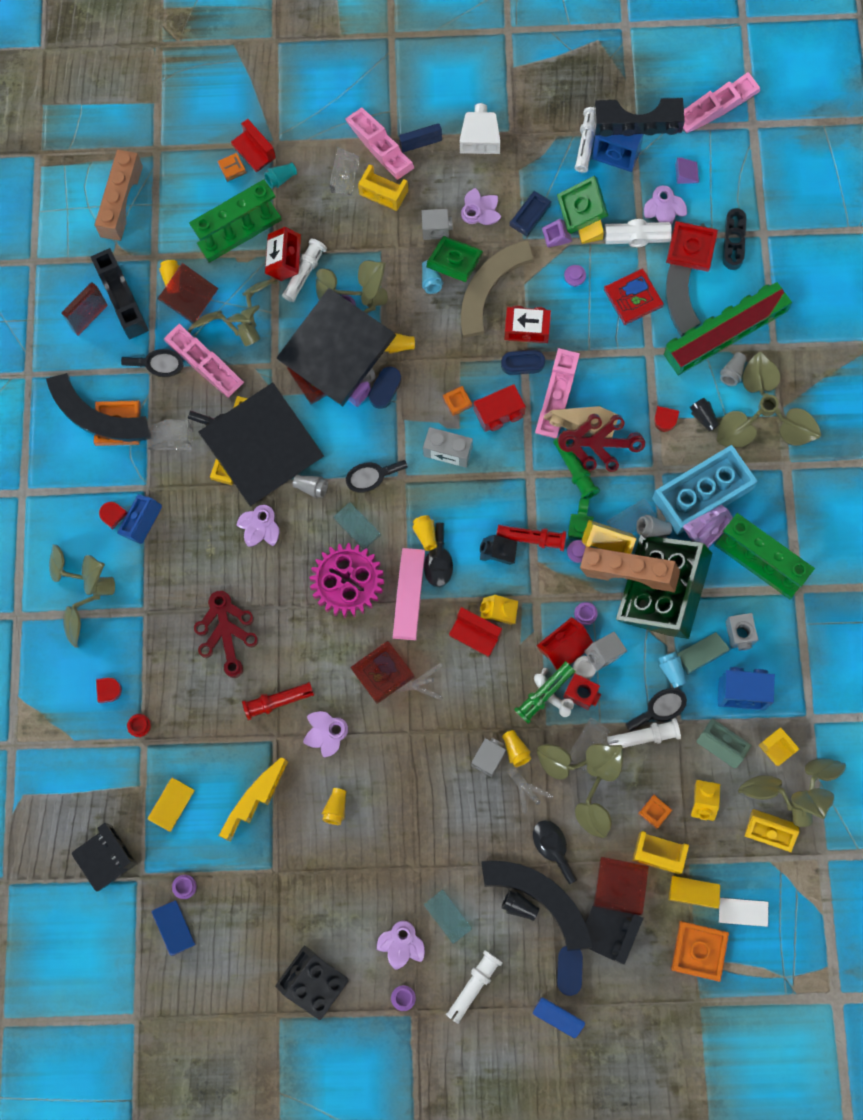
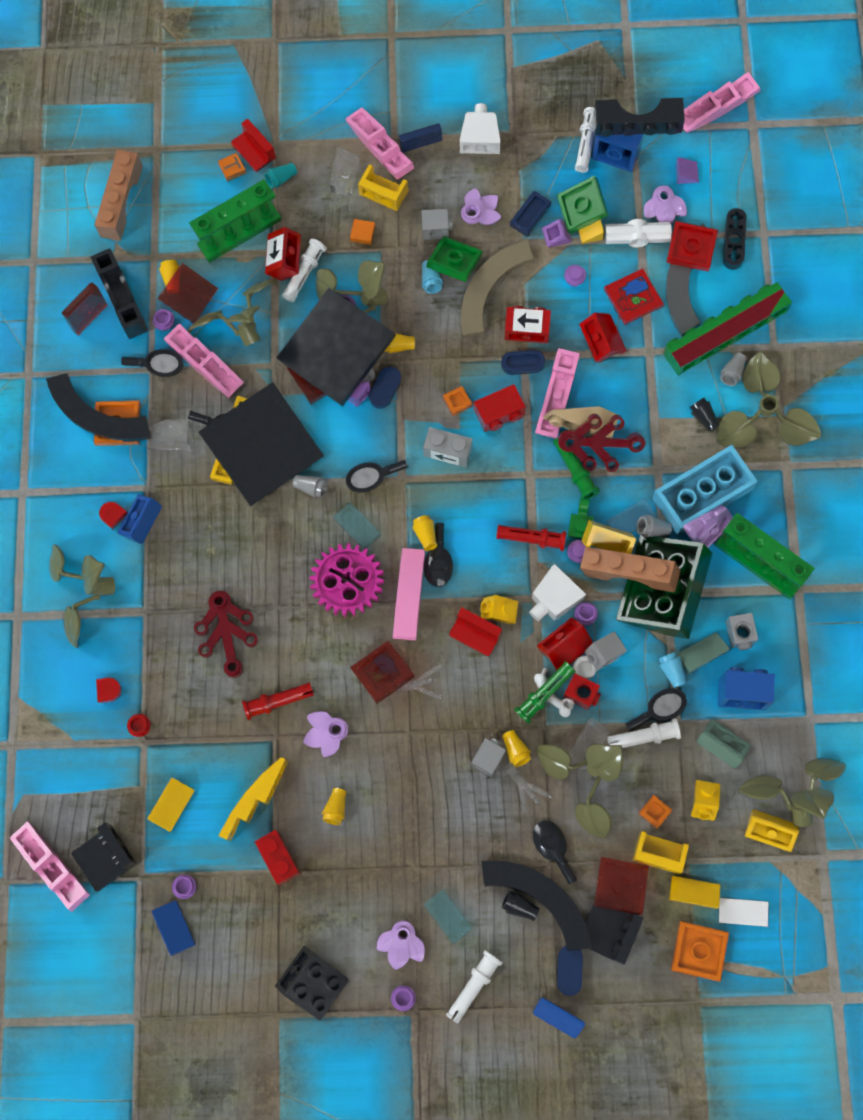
lavender plate [237,505,280,547] -> none
black bracket [480,535,518,565] -> none
red tile [654,406,679,432] -> none
yellow panel [759,727,800,766] -> none
none -> bright pink slope [10,821,90,912]
none -> medium lavender plate [153,309,175,331]
none -> red brick [254,829,301,886]
none -> orange tile [350,219,375,245]
none -> white torso [529,564,586,622]
none -> red panel [579,313,627,362]

